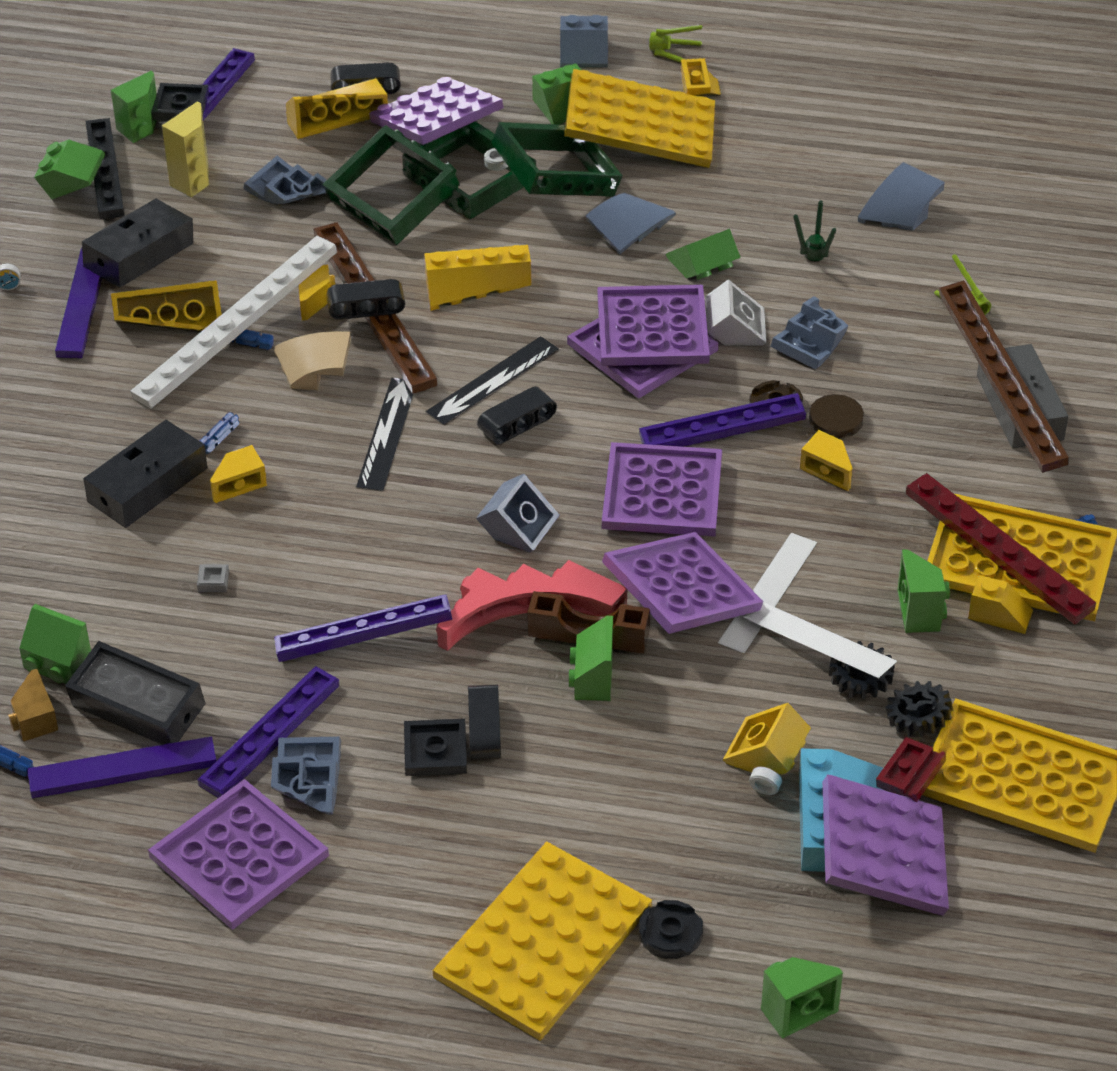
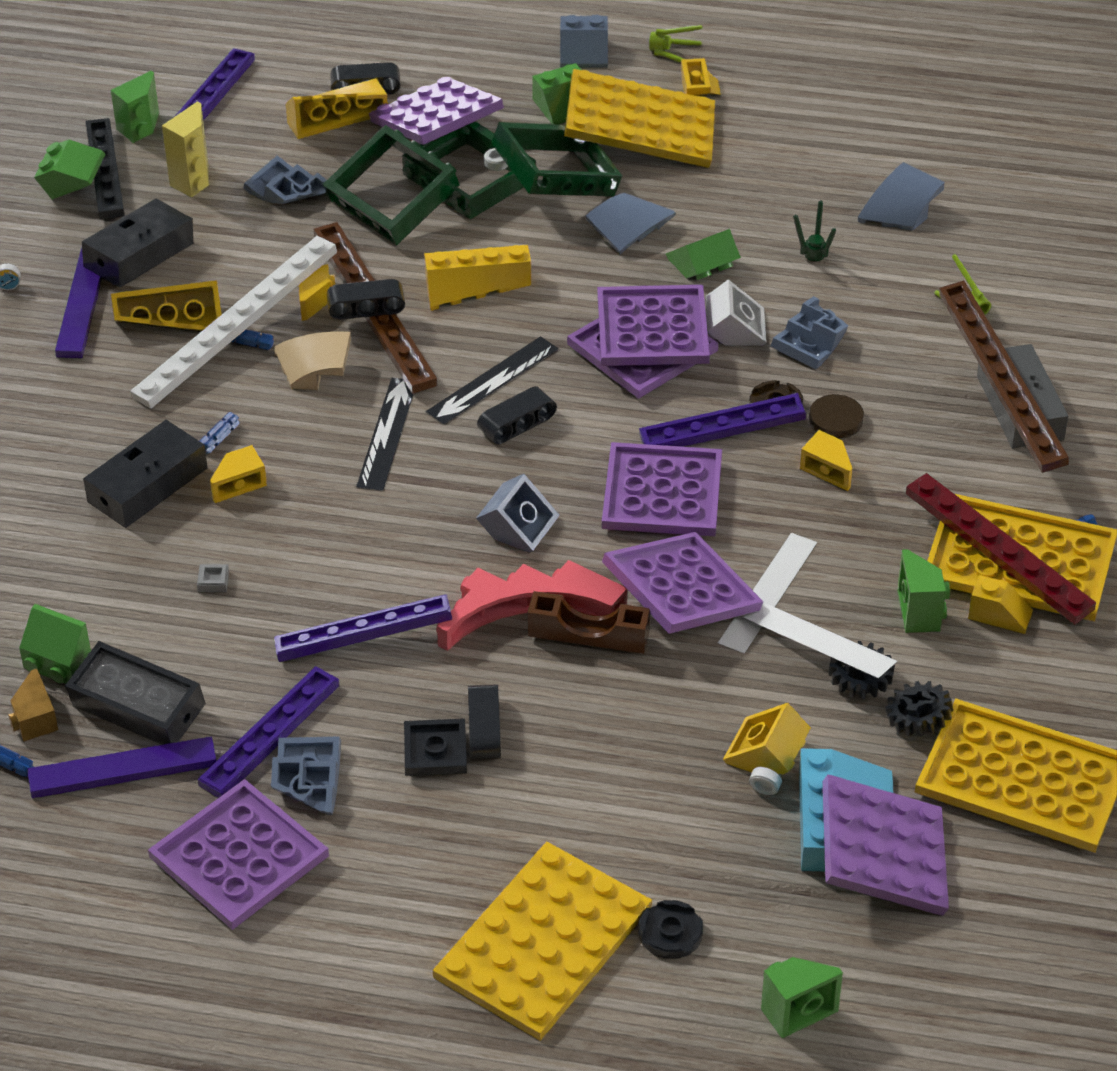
black plate [151,82,209,121] -> none
bright green slope [569,616,613,701] -> none
dark red plate [876,737,946,803] -> none

